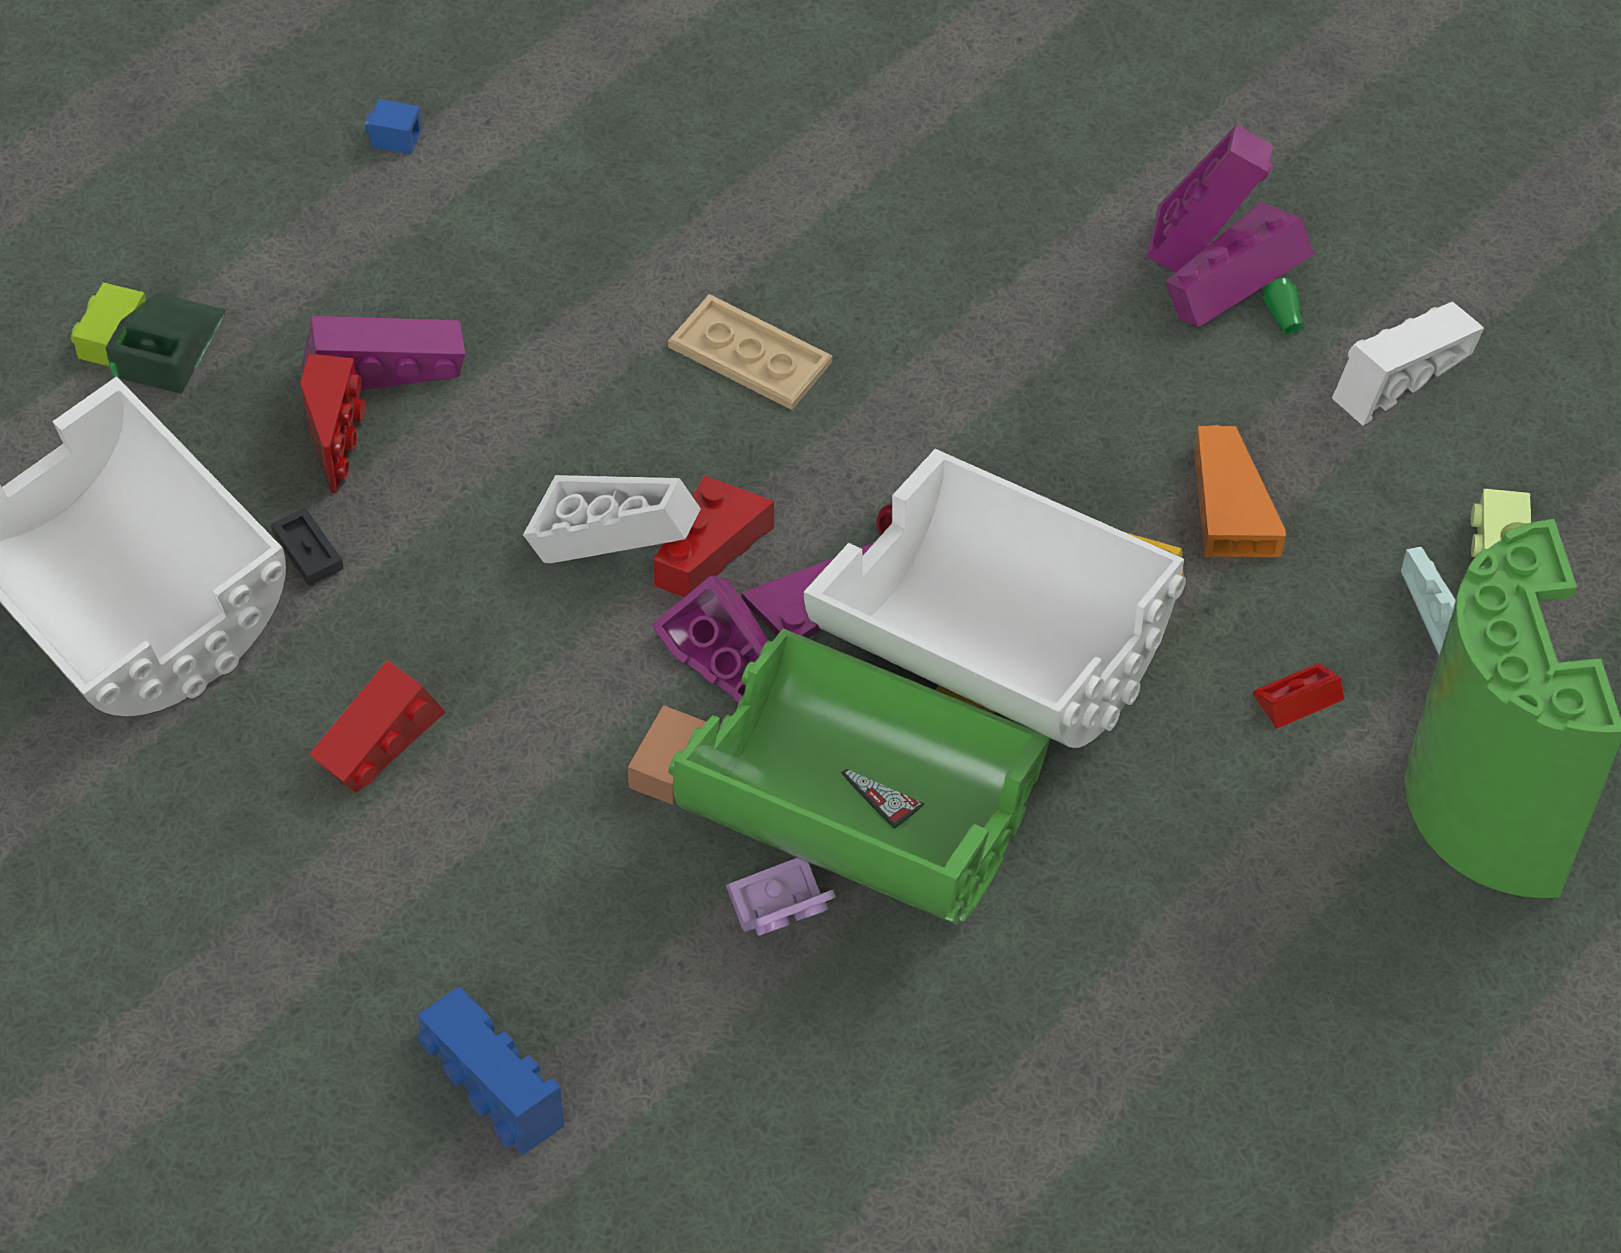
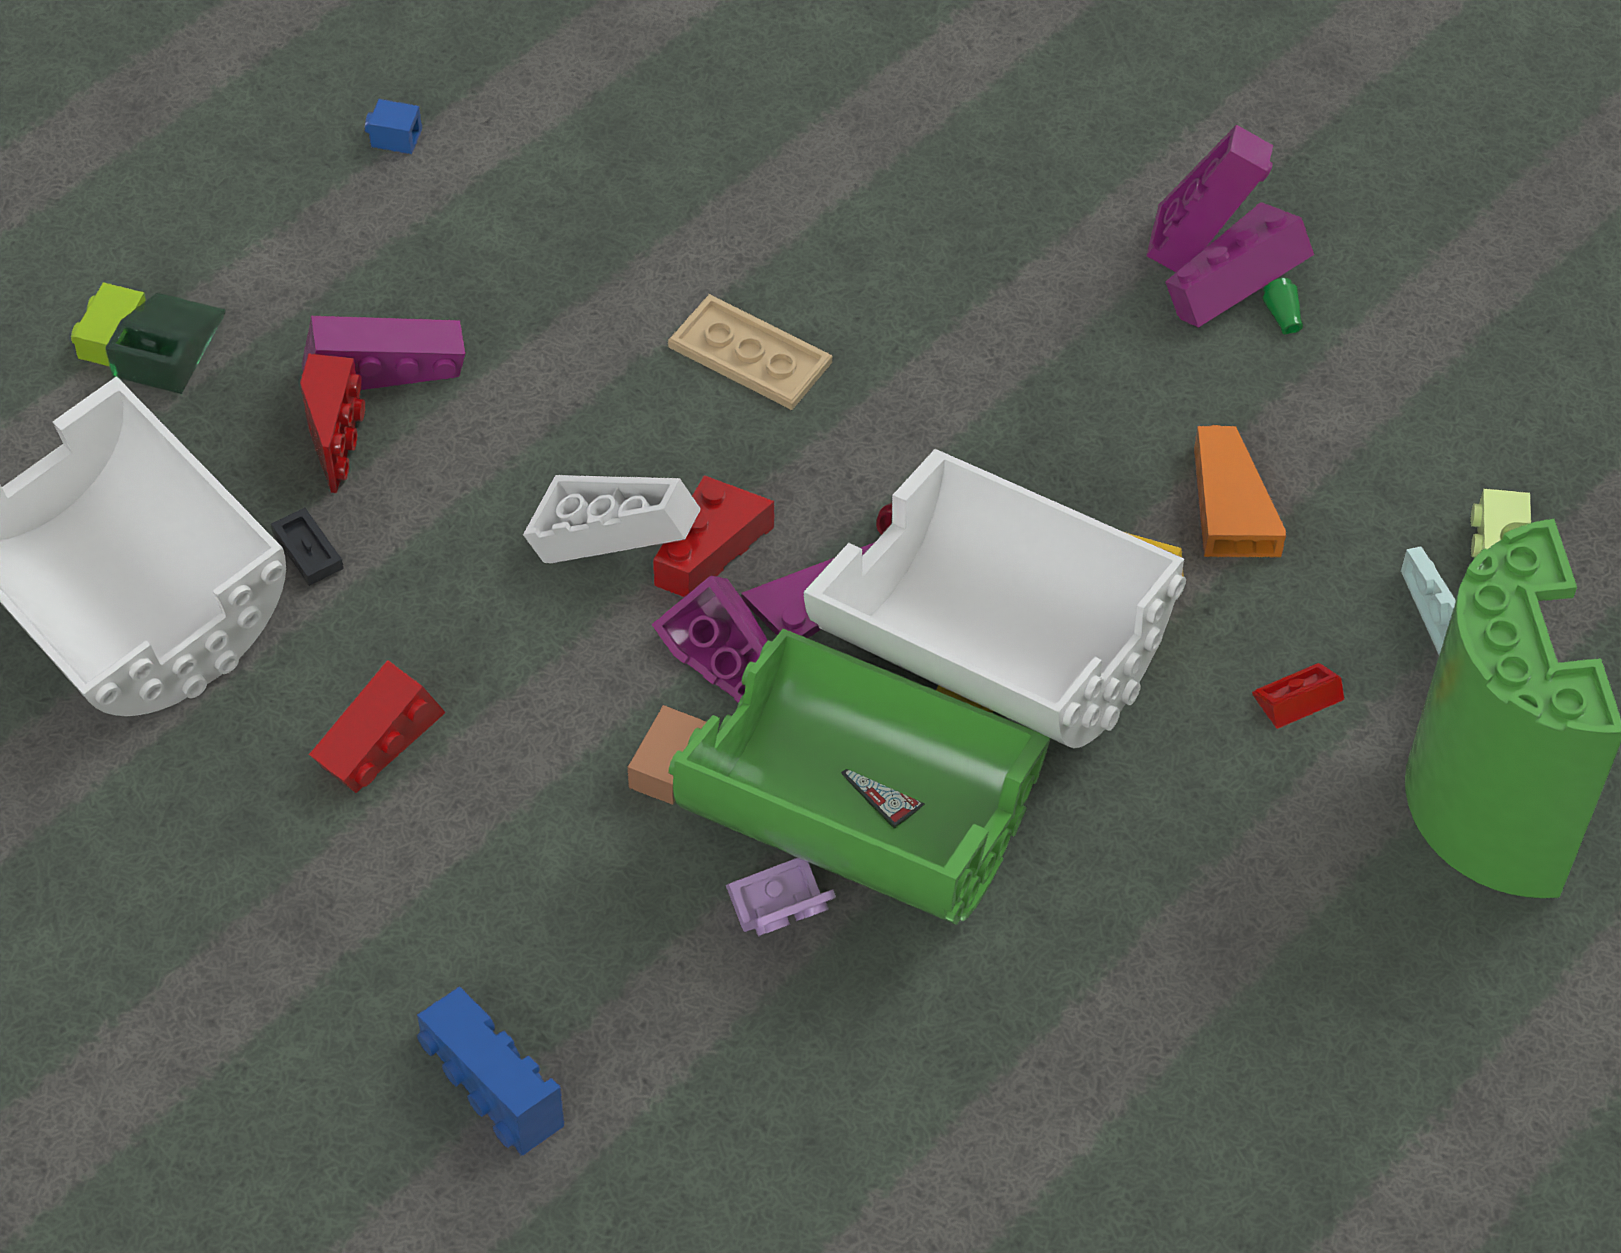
white wedge [1332,301,1484,425] -> none

